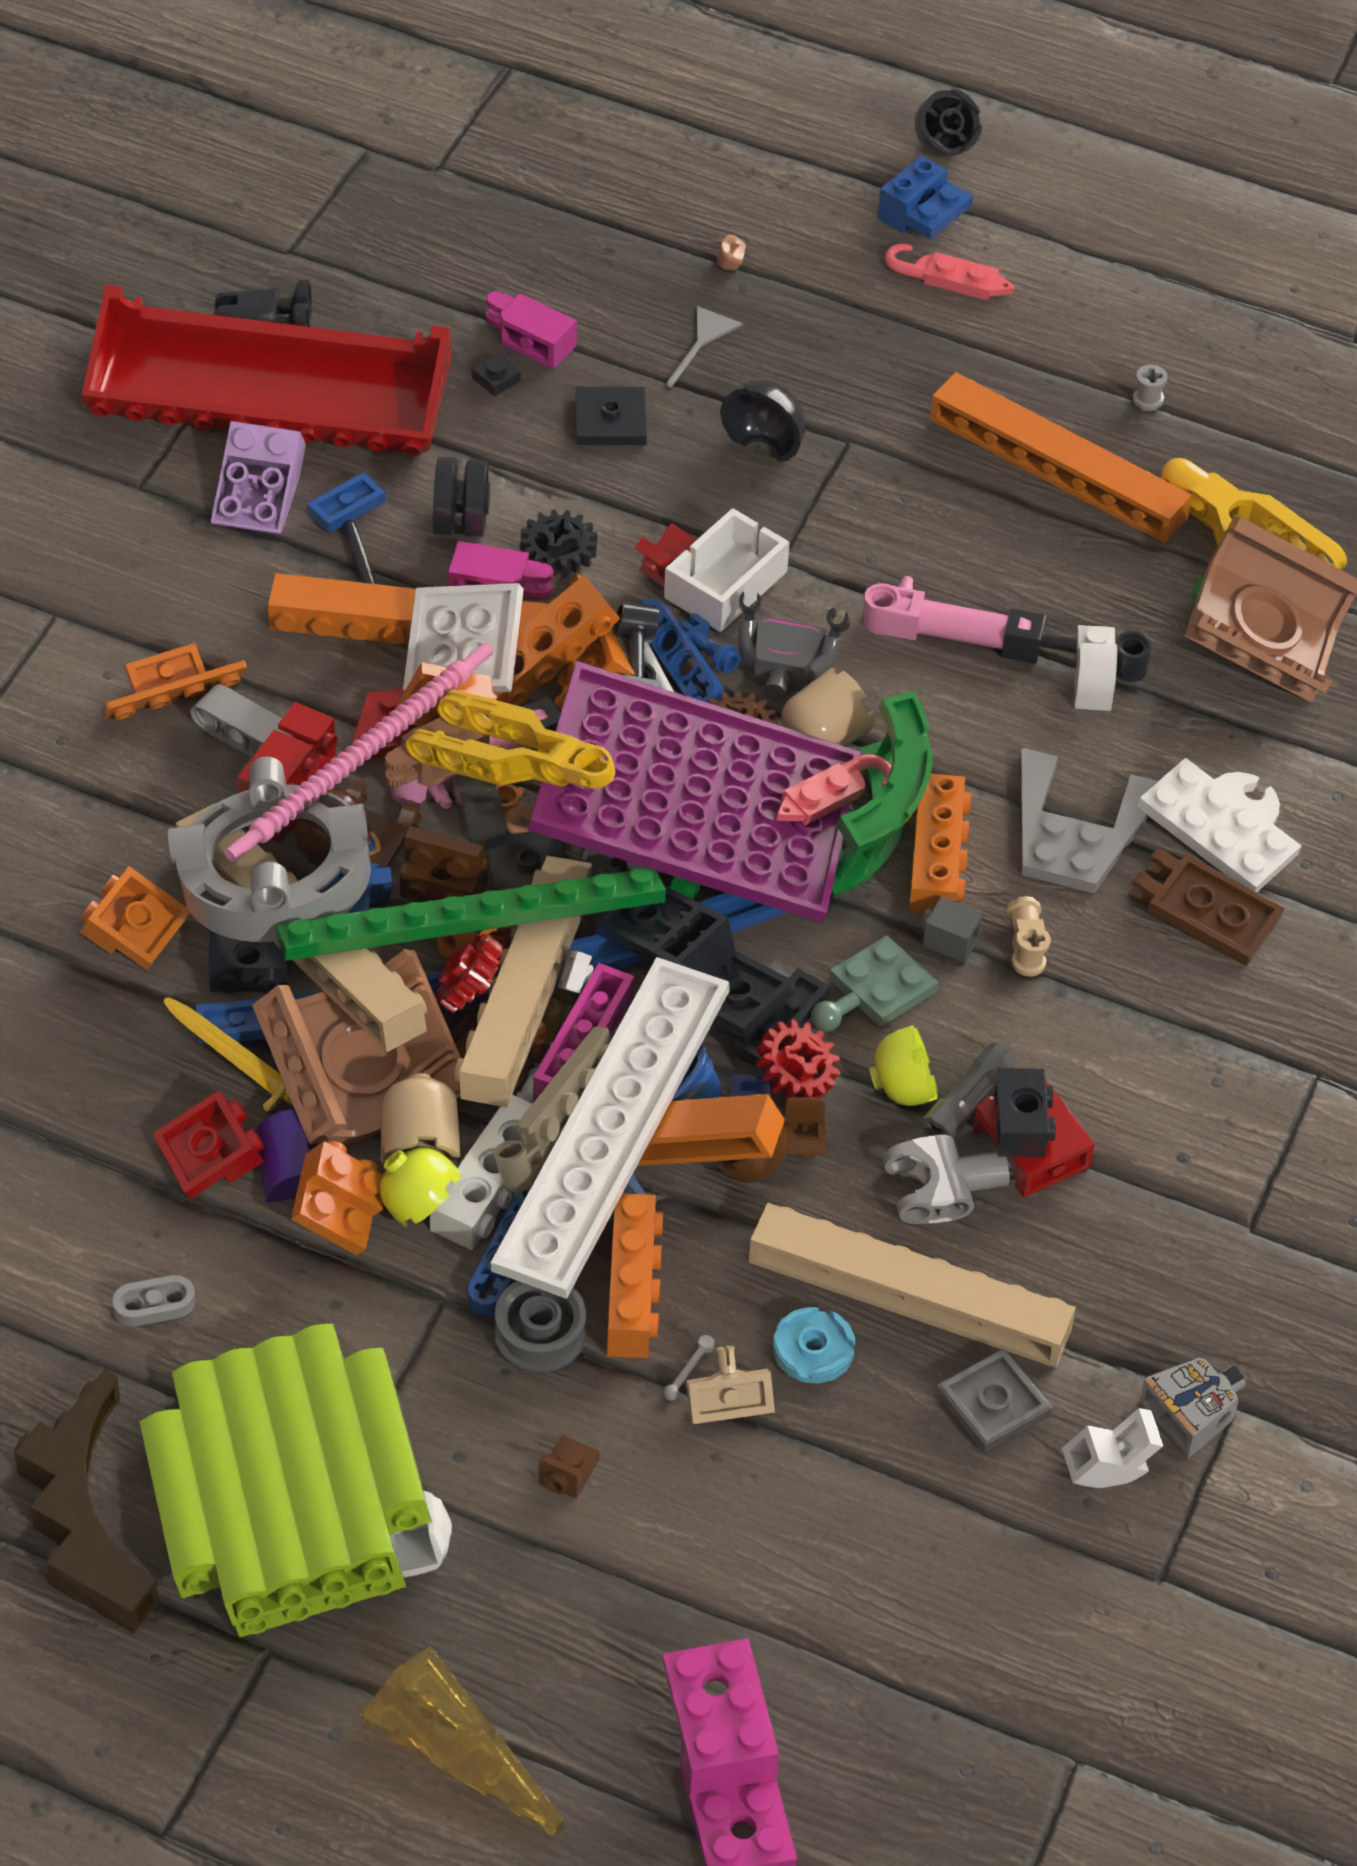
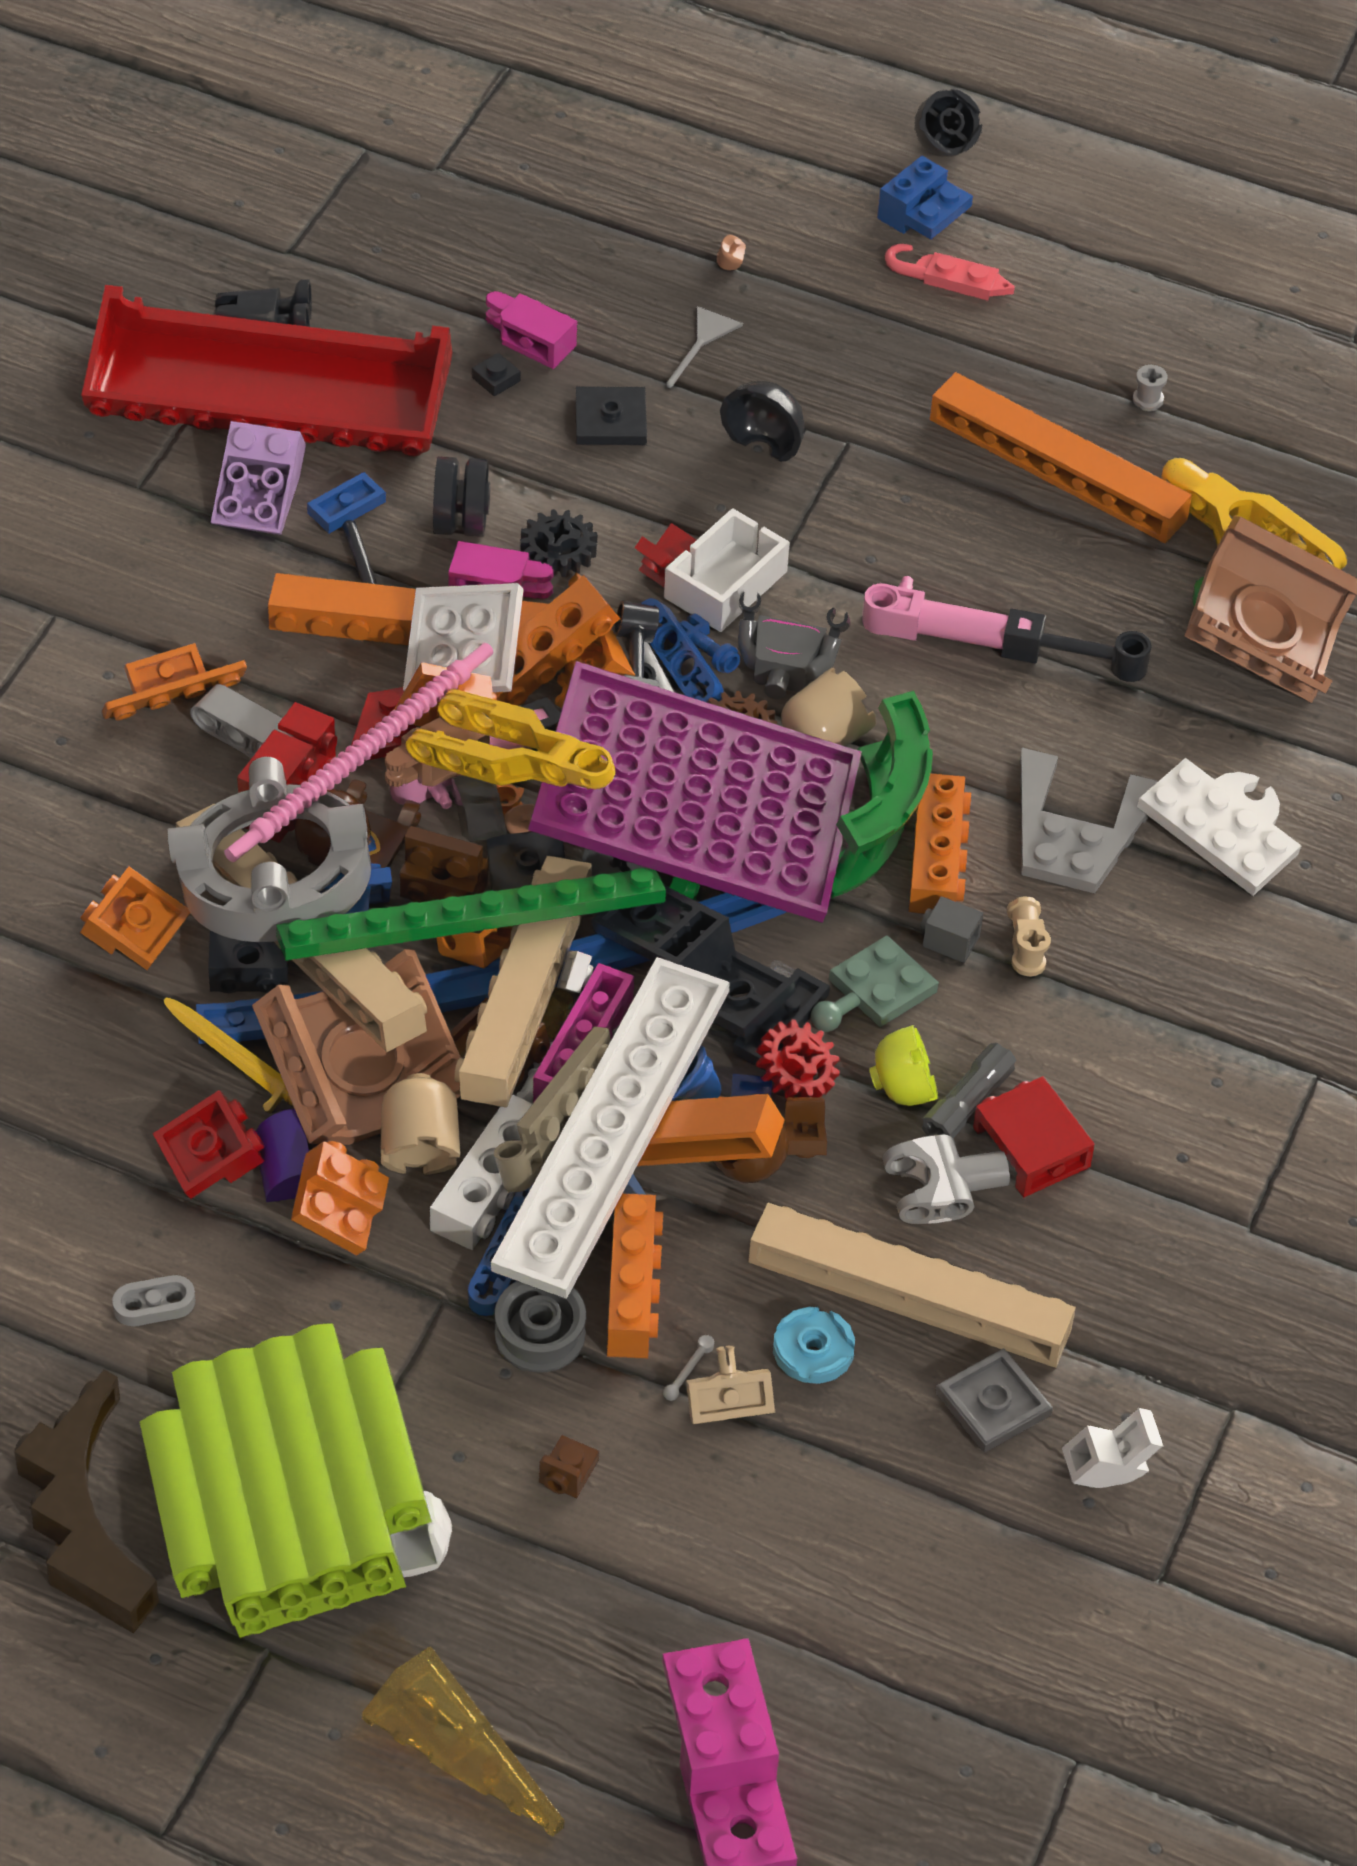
neon yellow cylinder [380,1146,461,1227] -> none
red gear [434,933,503,1013] -> none
coral plate [776,754,891,826] -> none
black brick [993,1068,1056,1157] -> none
white brick [1074,625,1117,711] -> none
reddish brown tile [1128,847,1285,966] -> none
light grey torso [1139,1358,1246,1458] -> none

